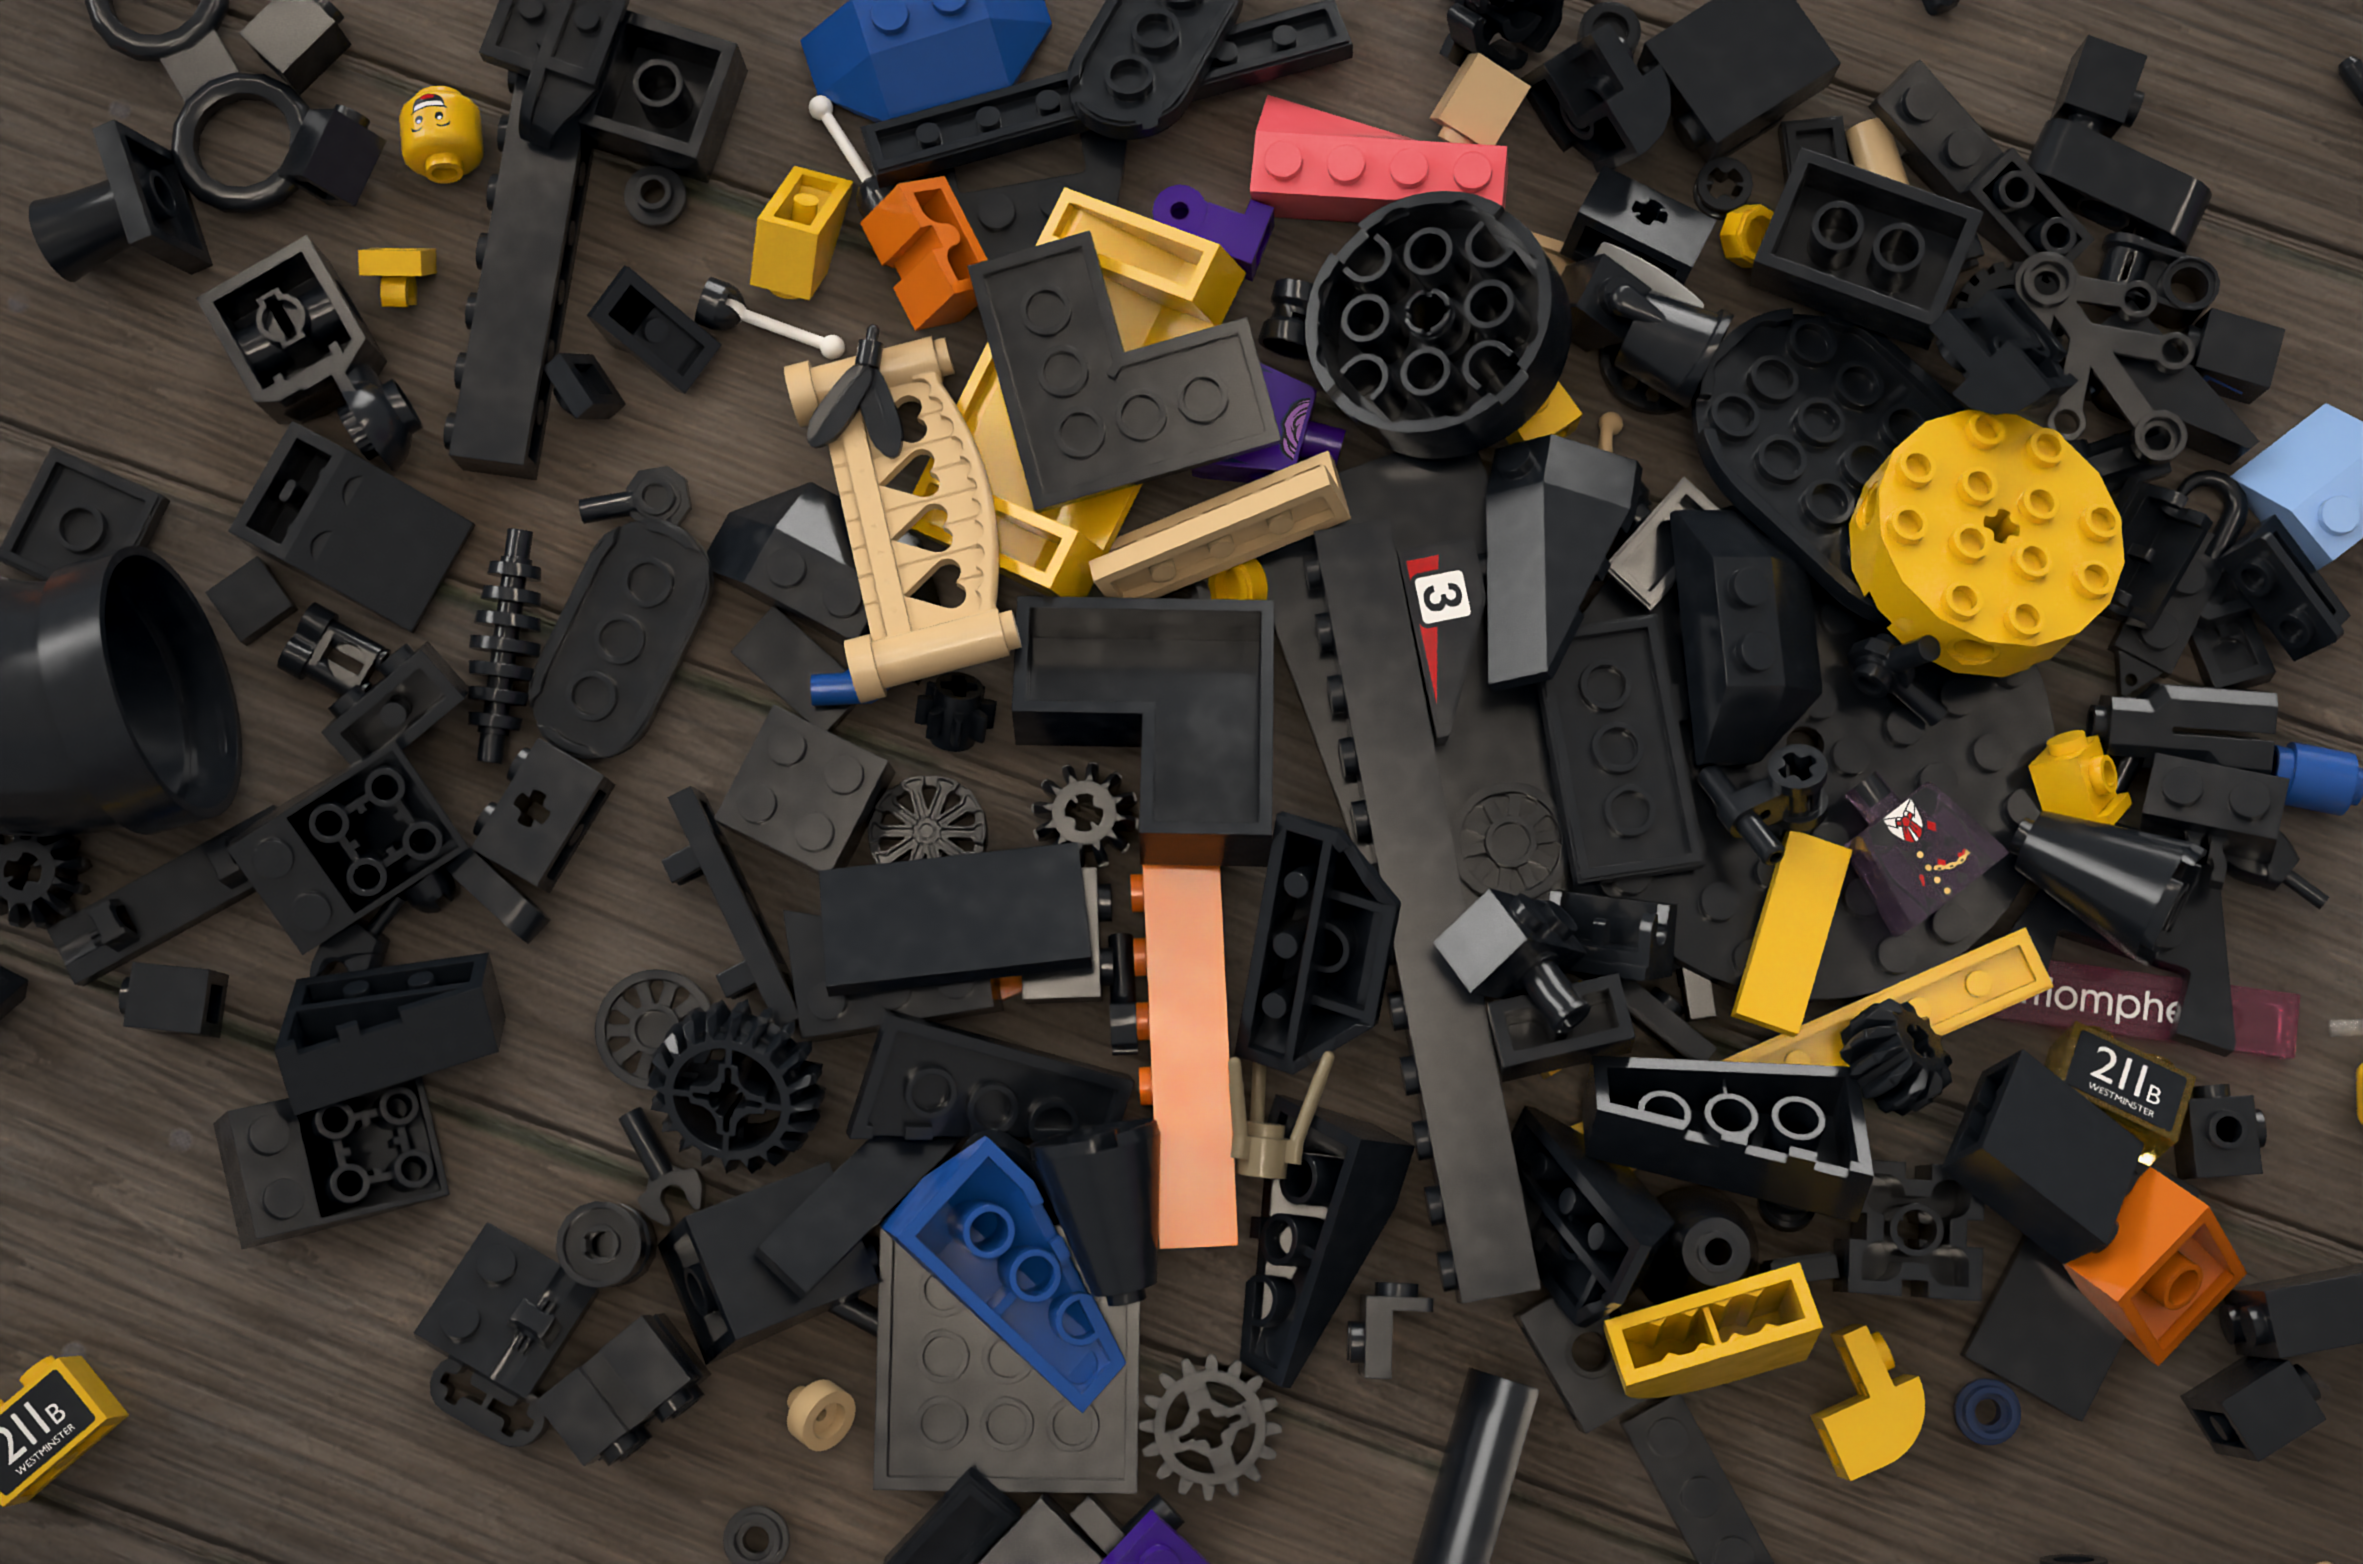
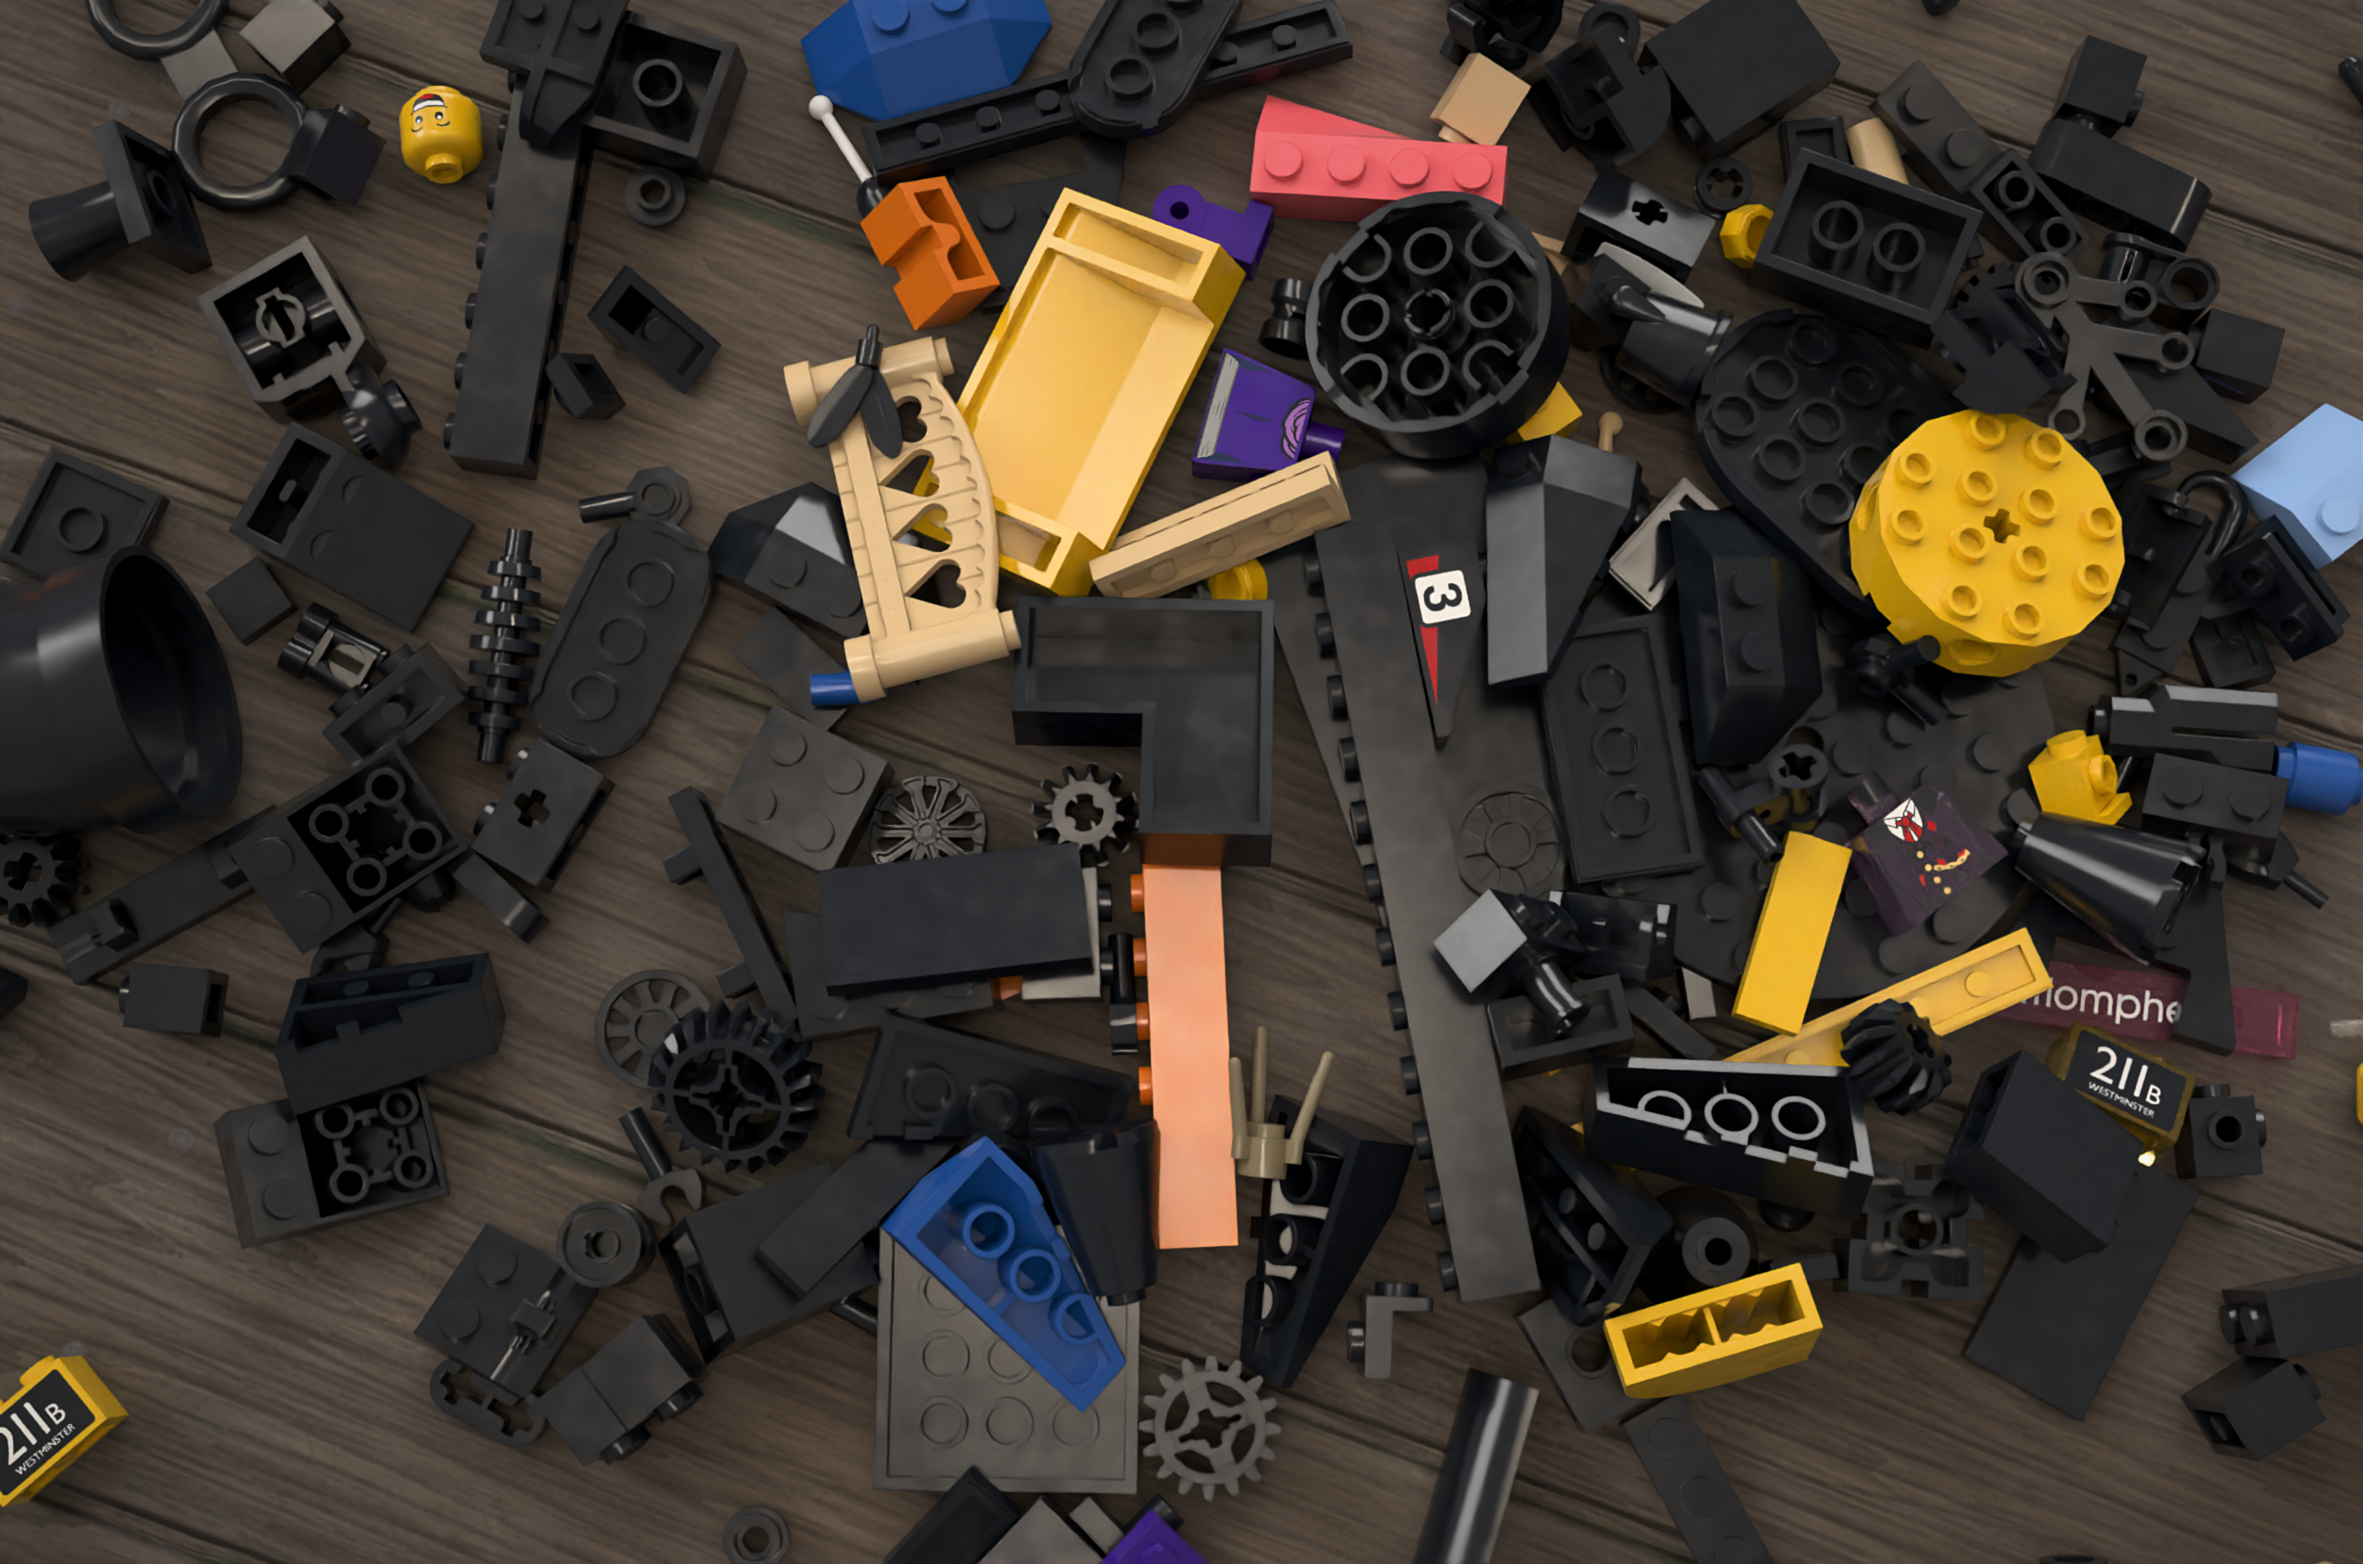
yellow tile [358,248,437,307] -> none
hinge [694,276,845,360] -> none
yellow slope [750,166,853,301] -> none
tan tile [787,1380,856,1451] -> none
black gear [914,672,997,752] -> none
black plate [967,230,1282,513] -> none
black wedge [1234,811,1401,1075] -> none
yellow brick [1810,1324,1925,1481] -> none
dark blue plate [1953,1378,2021,1445] -> none
orange slope [2063,1166,2247,1366] -> none

